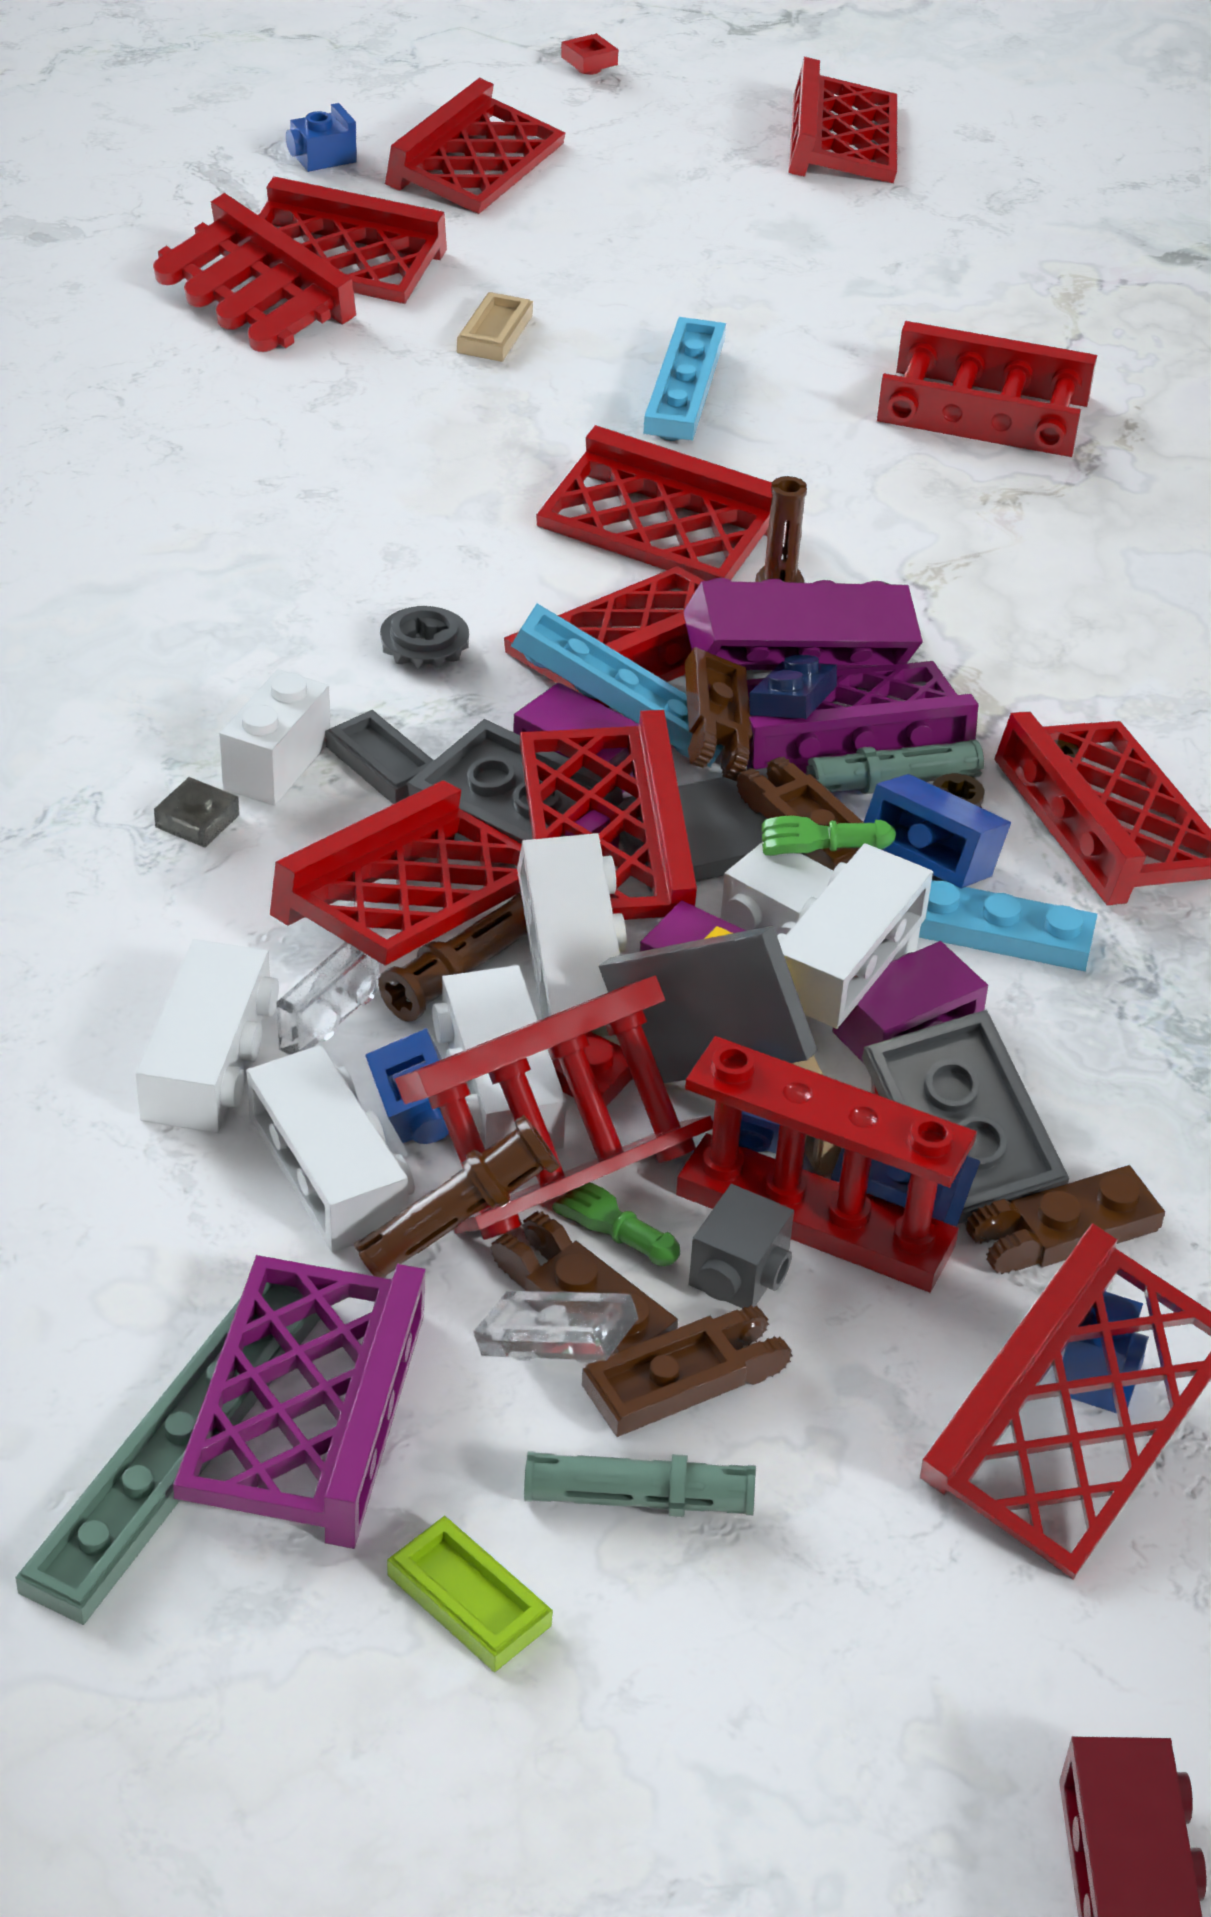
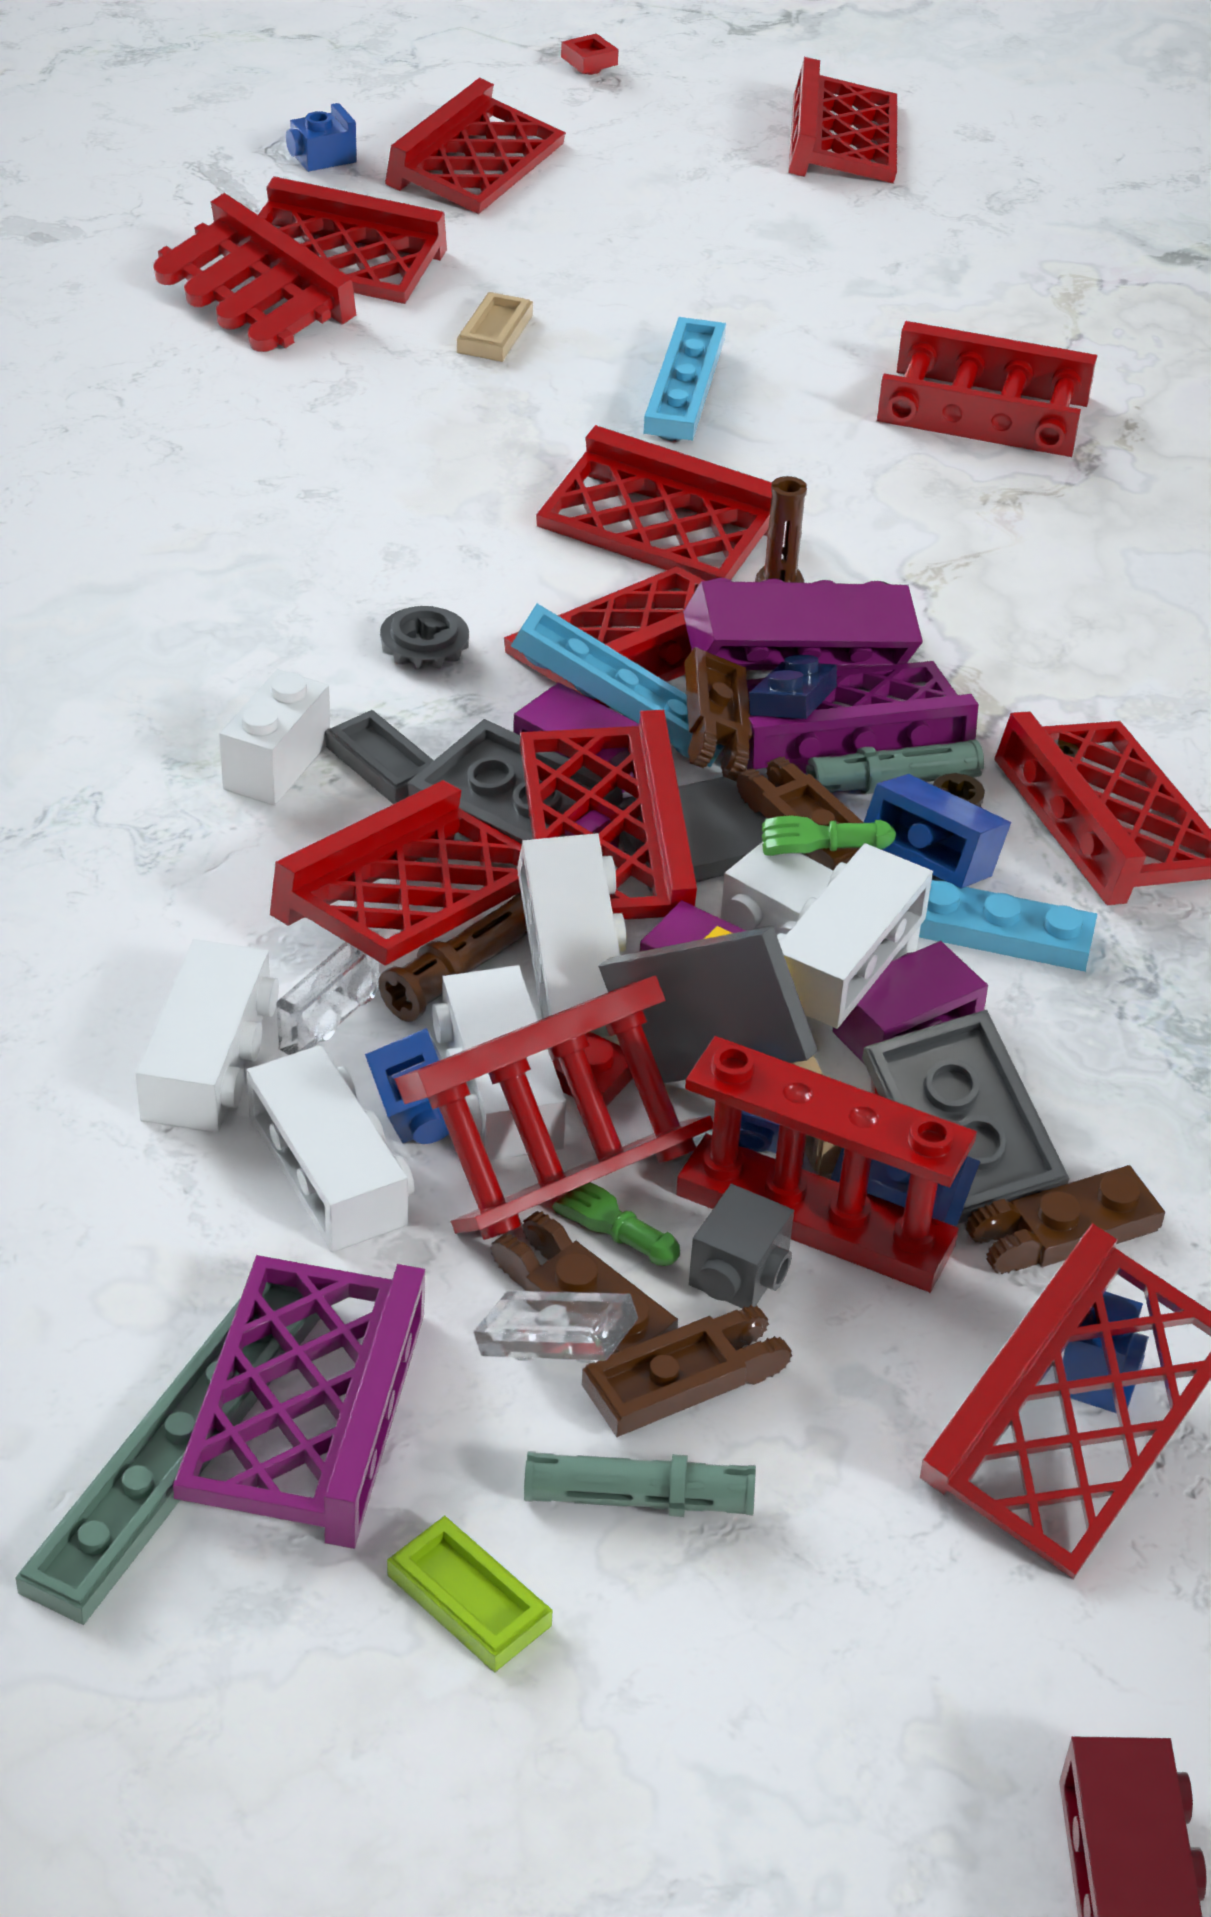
clear smoke plate [154,777,240,848] -> none
reddish brown pin [354,1115,560,1278] -> none

